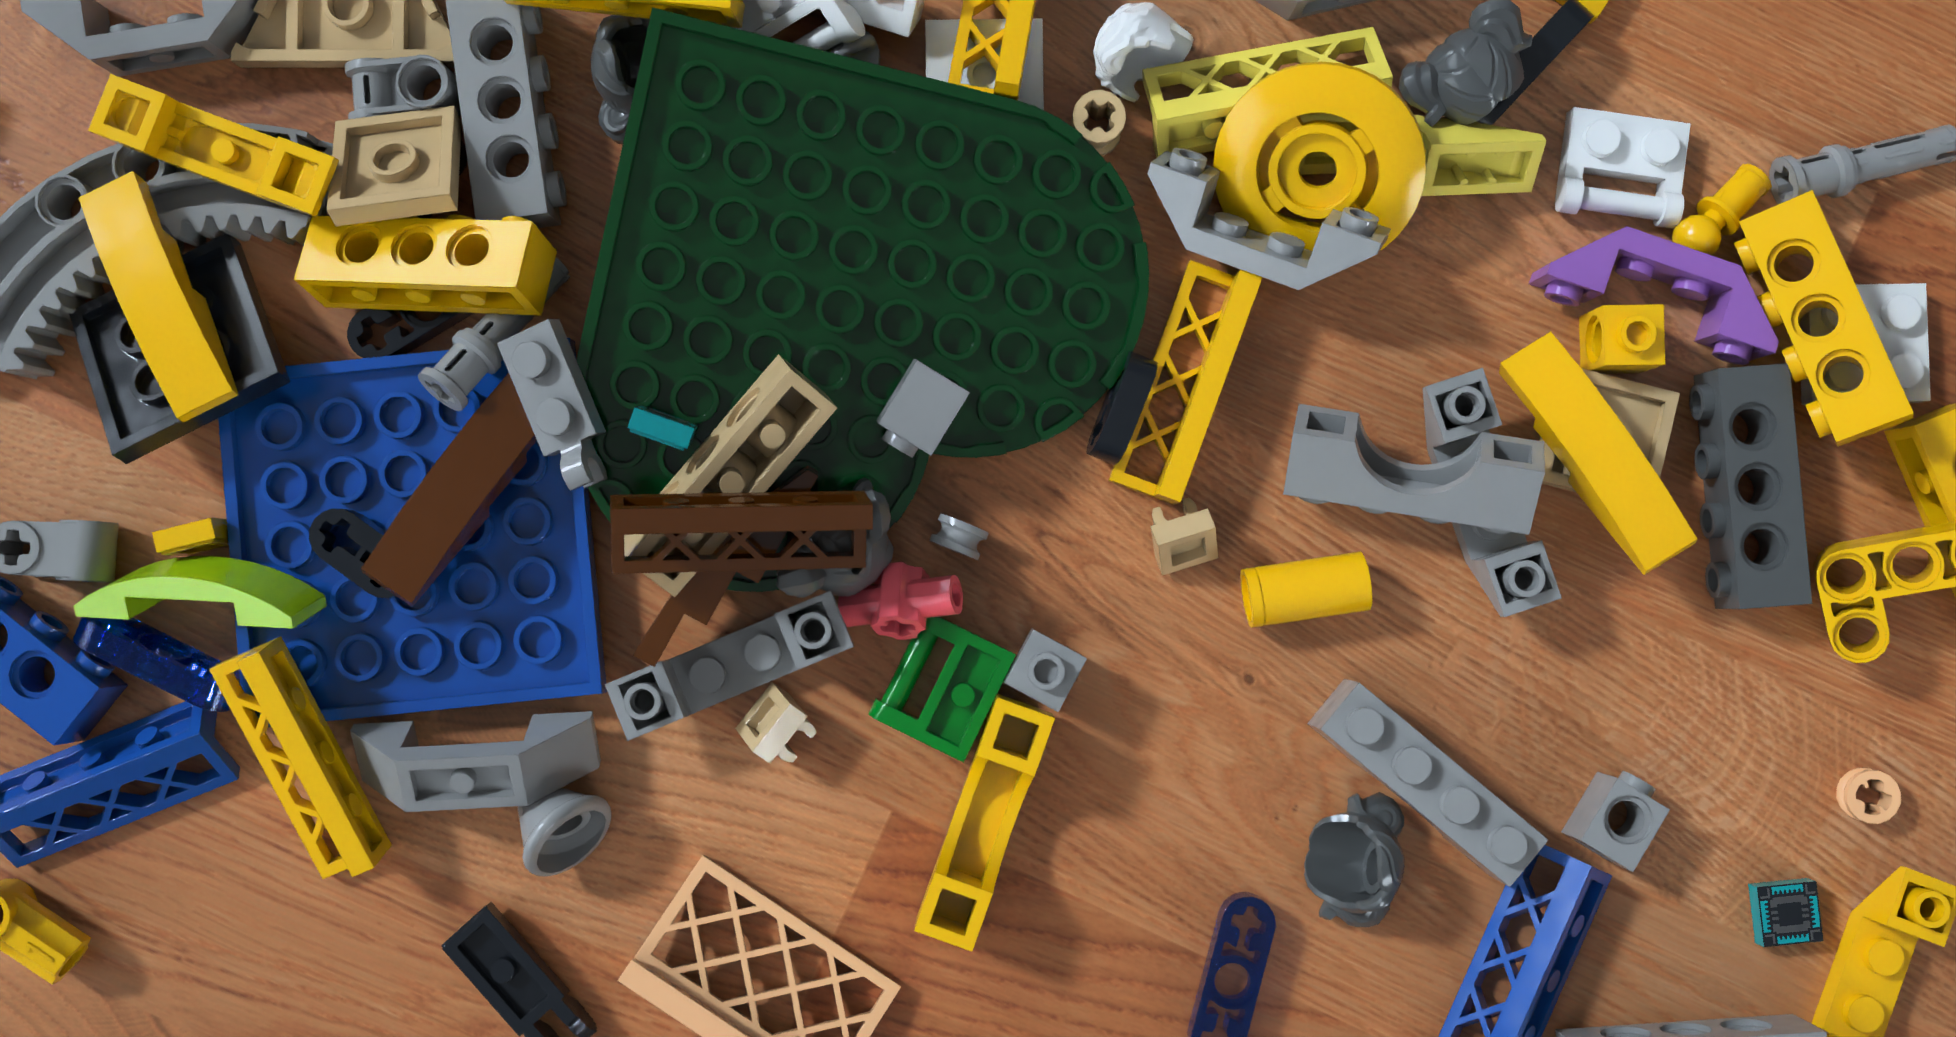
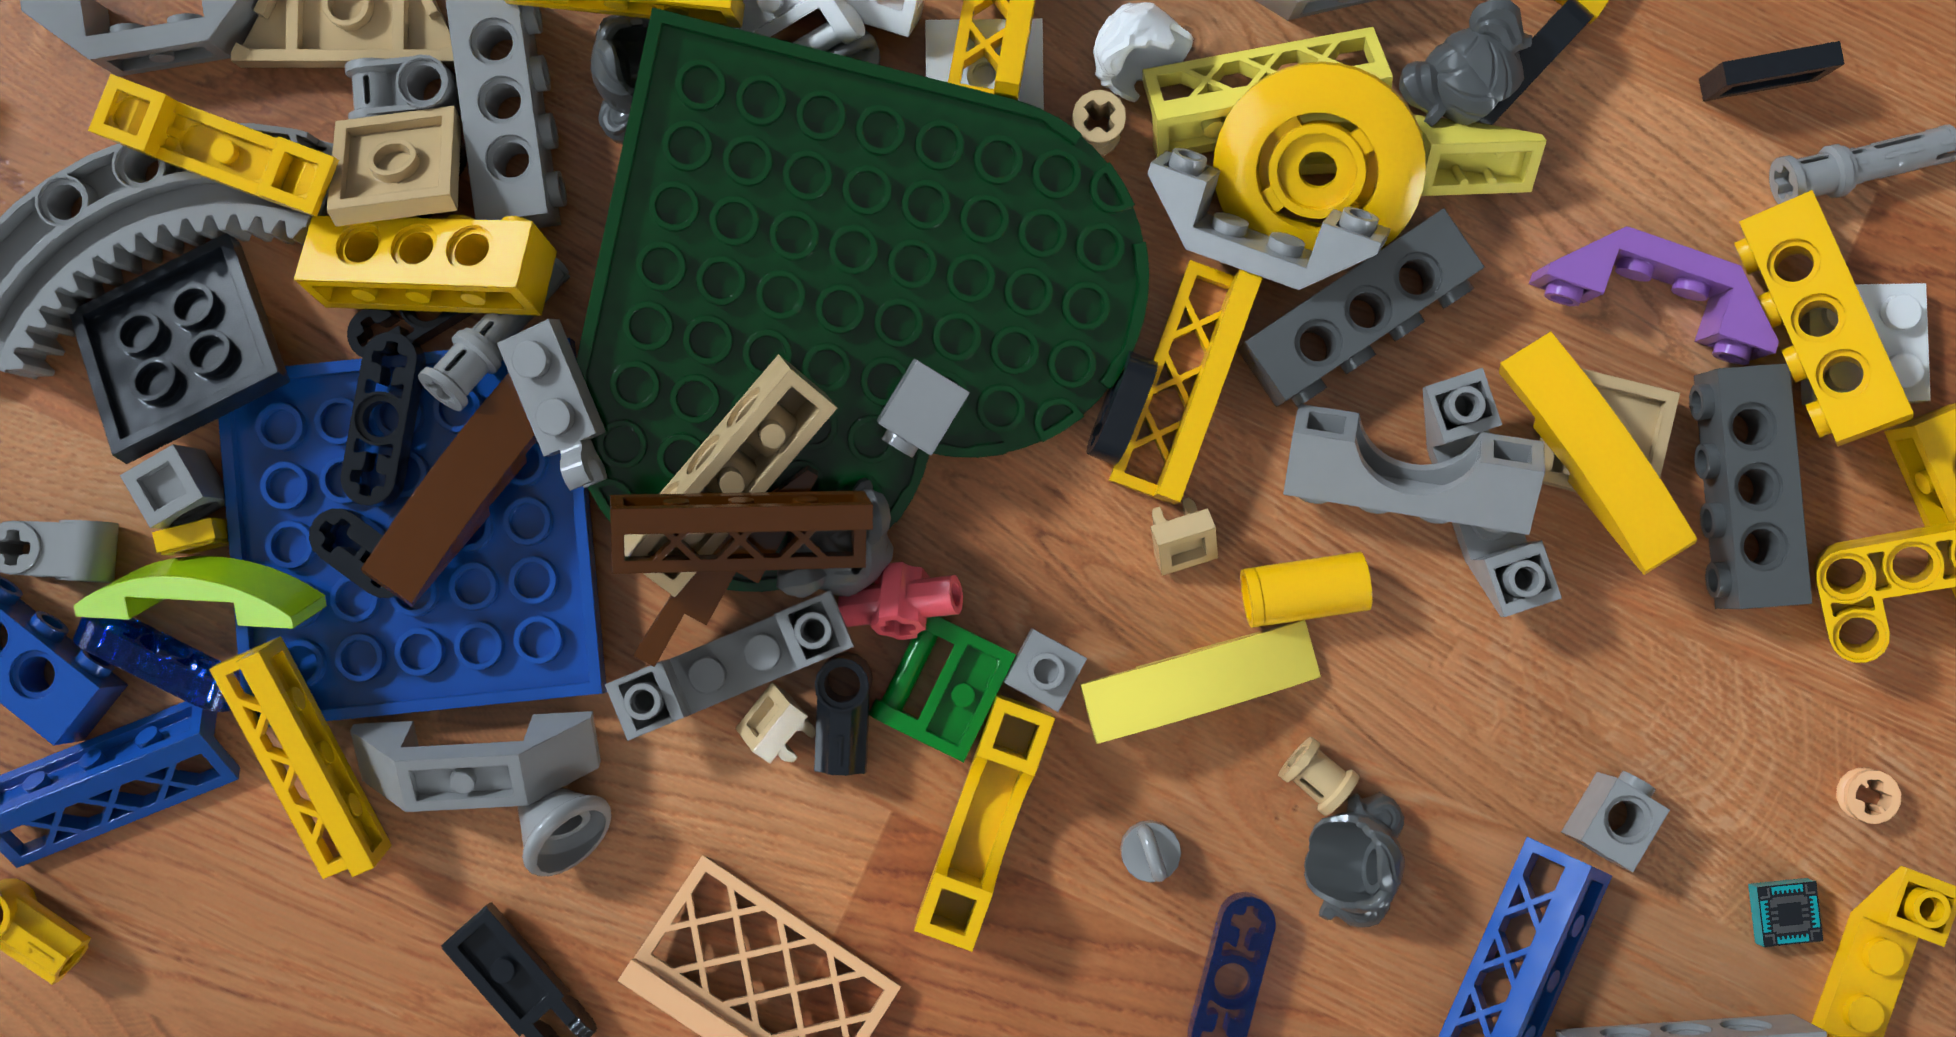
yellow slope [78,171,239,423] -> none
teal tile [627,404,698,451] -> none
light grey bush [929,513,989,560] -> none
light grey arch [1307,679,1548,887] -> none
white plate [1555,107,1691,229] -> none
yellow brick [1579,304,1665,374] -> none
yellow pin [1672,164,1772,255] -> none
none -> light grey brick [120,444,225,529]
none -> black beam [341,332,426,507]
none -> black piece [814,652,873,776]
none -> light yellow slope [1080,620,1321,744]
none -> light grey tile [1120,820,1181,883]
none -> dark grey brick [1237,208,1484,407]
none -> tan bush [1278,737,1360,816]
none -> black tile [1699,41,1845,101]

